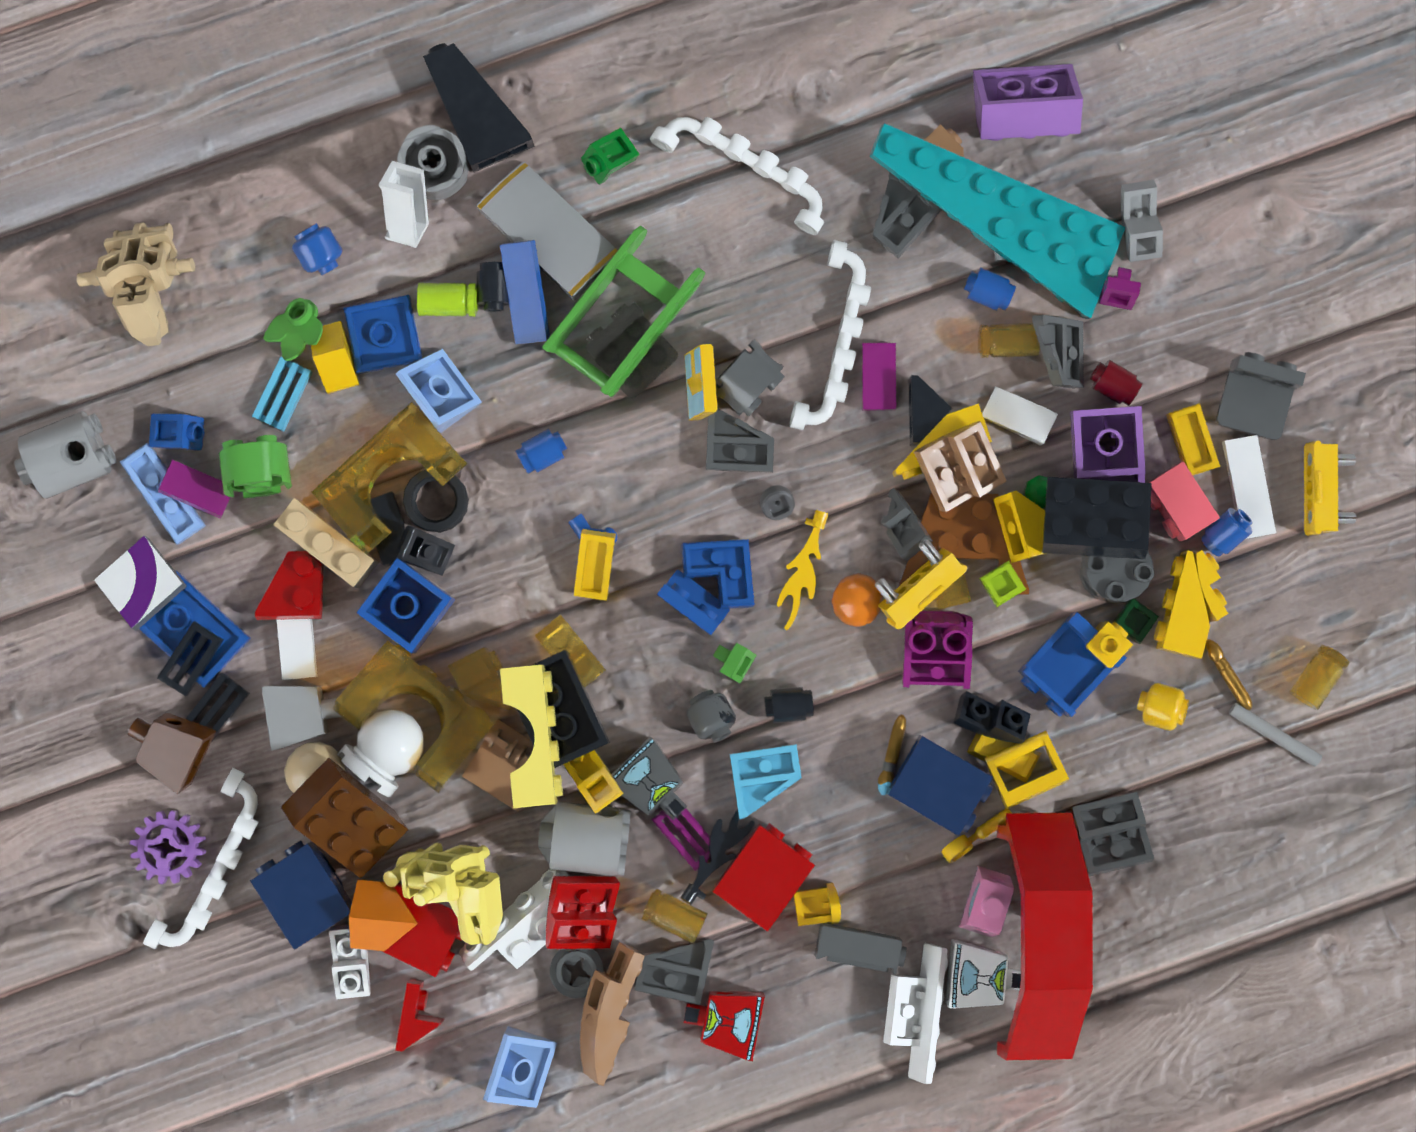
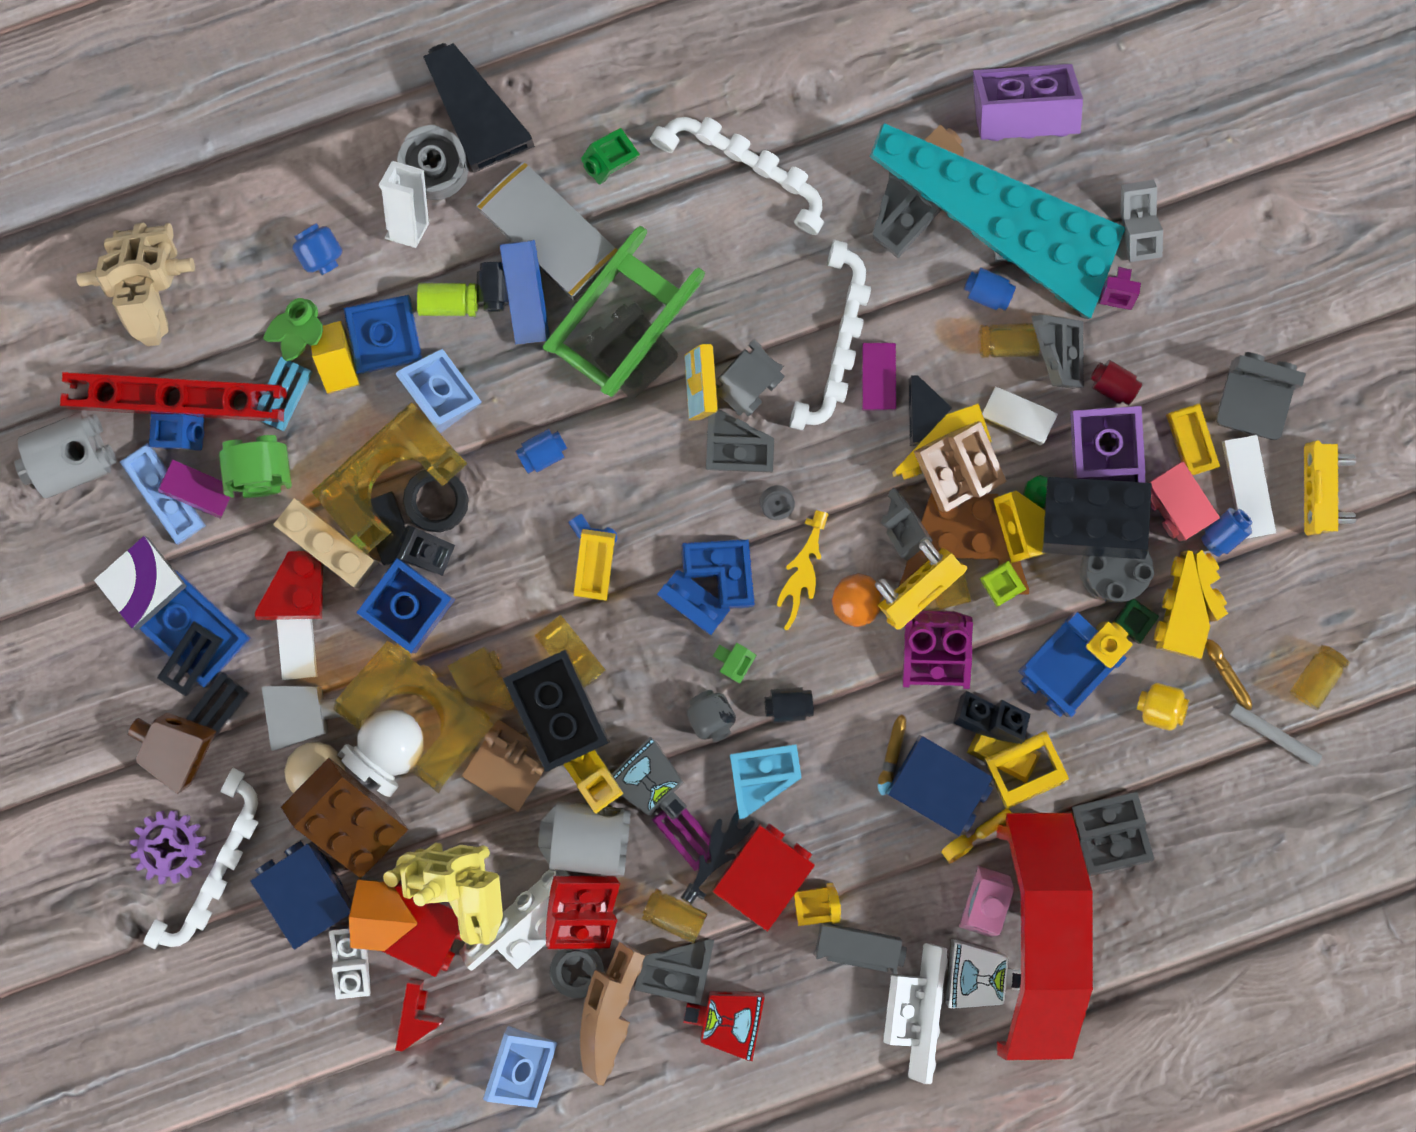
light yellow arch [500,665,563,808] -> none
none -> red piece [60,372,287,422]

